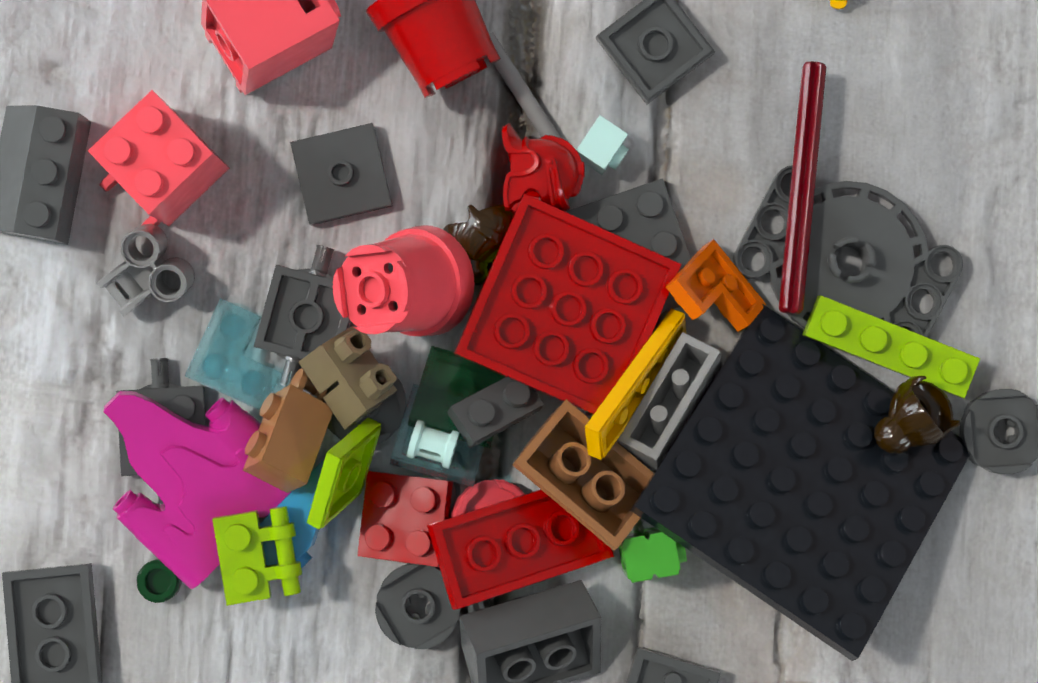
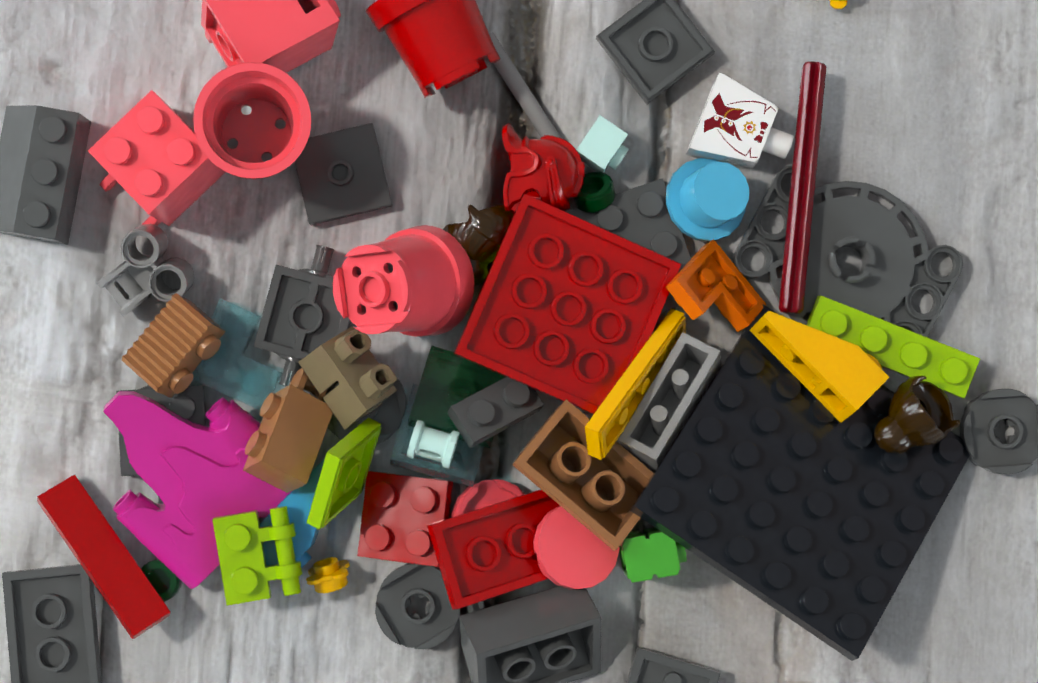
none -> red tile [37,474,171,639]
none -> medium nougat brick [122,293,226,398]
none -> coral piece [193,62,311,179]
none -> yellow plate [306,557,350,593]
none -> coral tile [533,506,620,590]
none -> dark green tile [573,172,616,212]
none -> medium azure piece [666,158,749,242]
none -> white torso [686,73,794,168]
none -> yellow slope [749,311,889,423]

